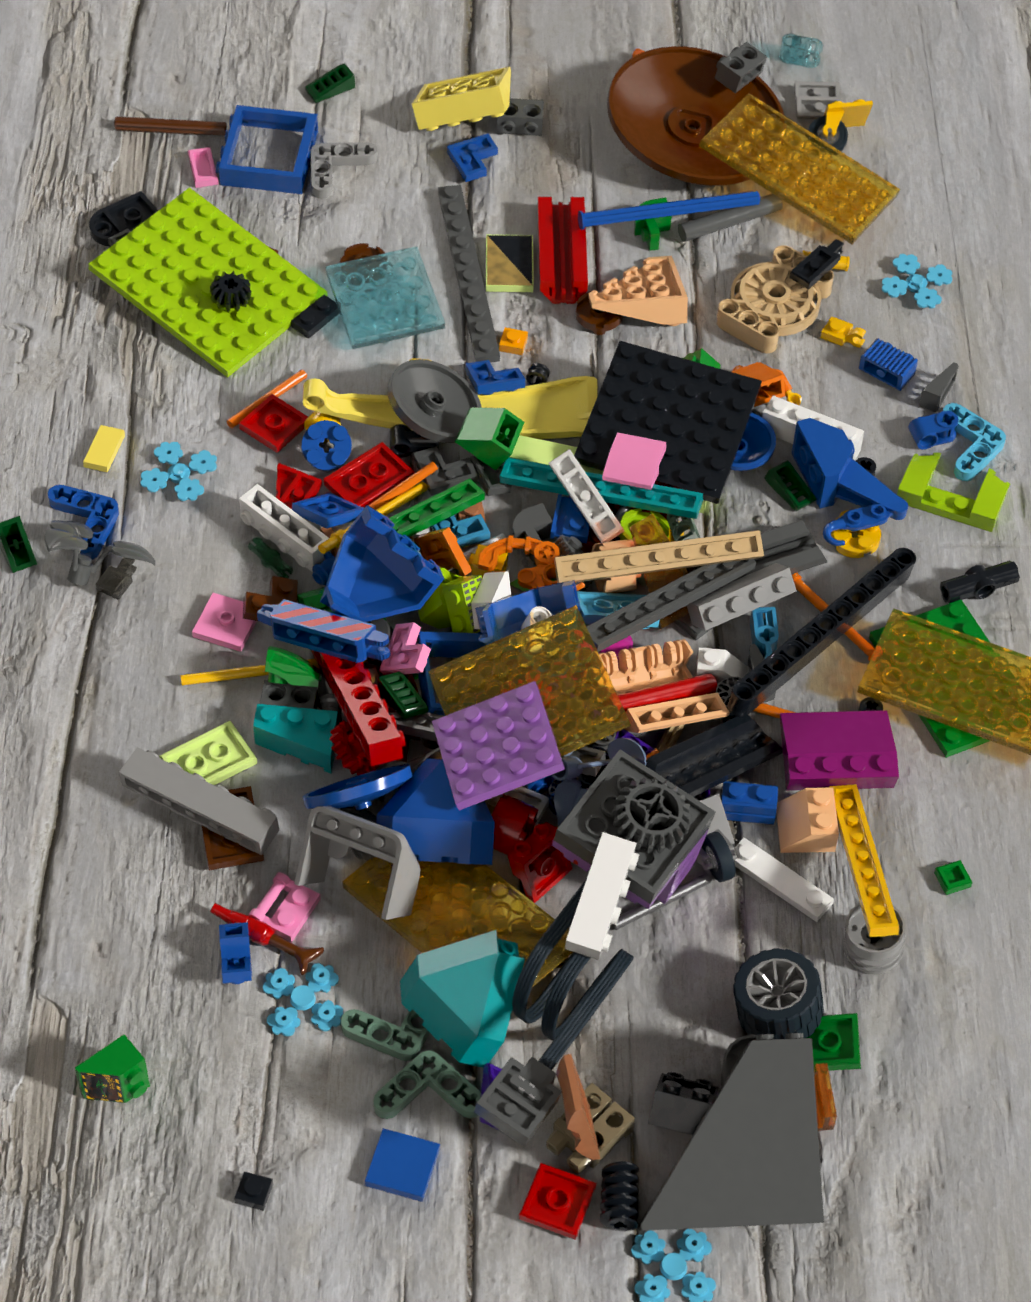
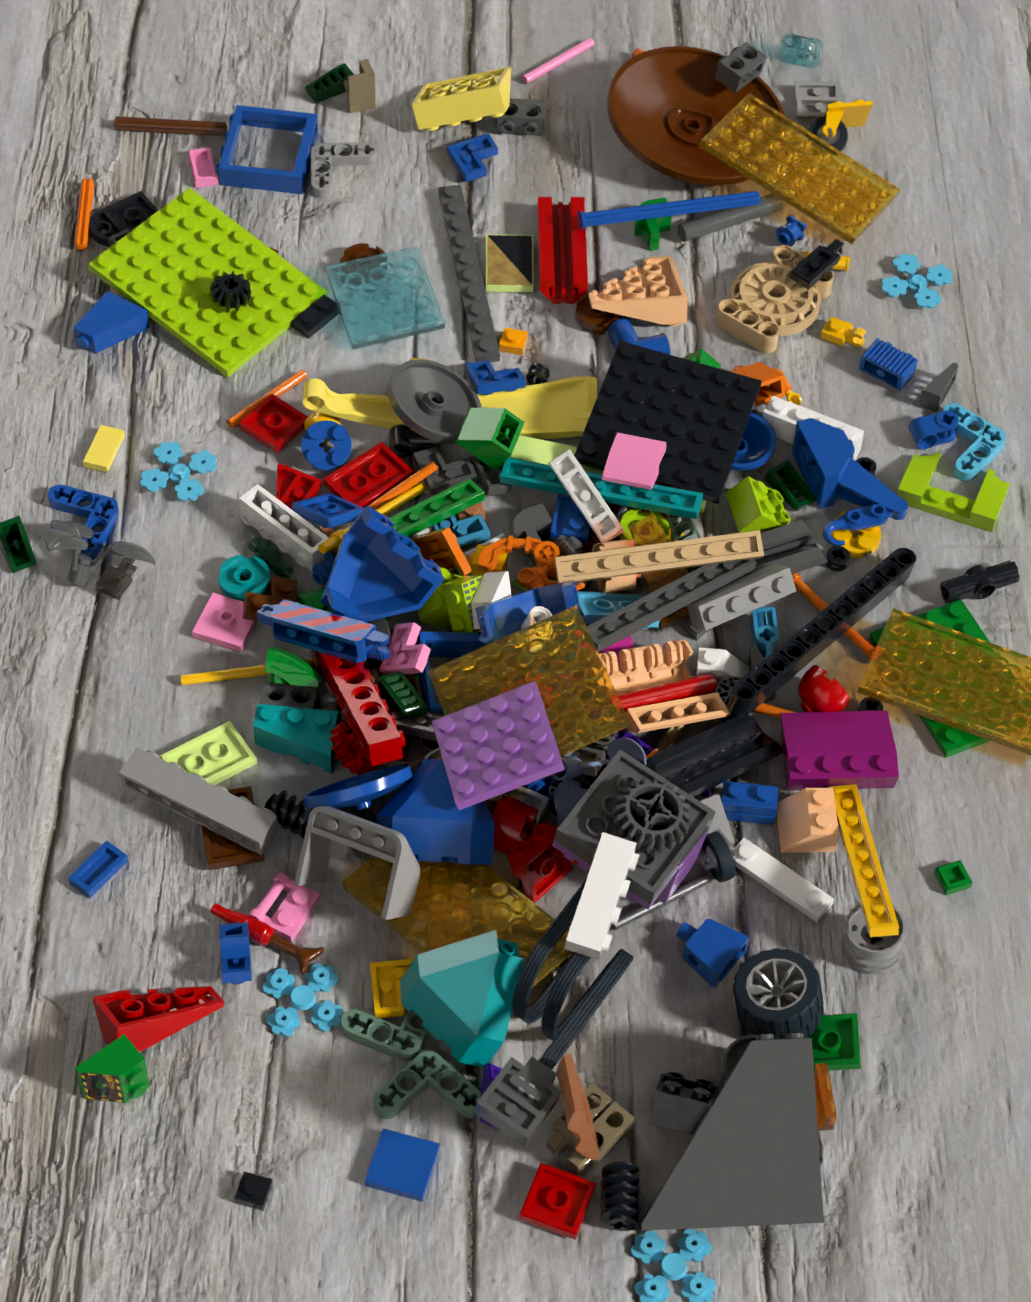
none -> blue tile [68,840,128,898]
none -> blue slope [73,291,149,354]
none -> orange axle [74,178,94,251]
none -> red wedge [93,986,224,1052]
none -> teal plate [218,555,270,601]
none -> black piece [264,790,313,839]
none -> dark tan panel [344,59,376,113]
none -> yellow plate [370,958,415,1018]
none -> bright pink bar [522,38,595,84]
none -> blue brick [608,319,670,355]
none -> blue torso [676,919,749,988]
none -> lime slope [726,476,790,533]
none -> blue brick [776,215,807,247]
none -> red cylinder [798,665,850,712]
none -> black bush [826,546,850,572]

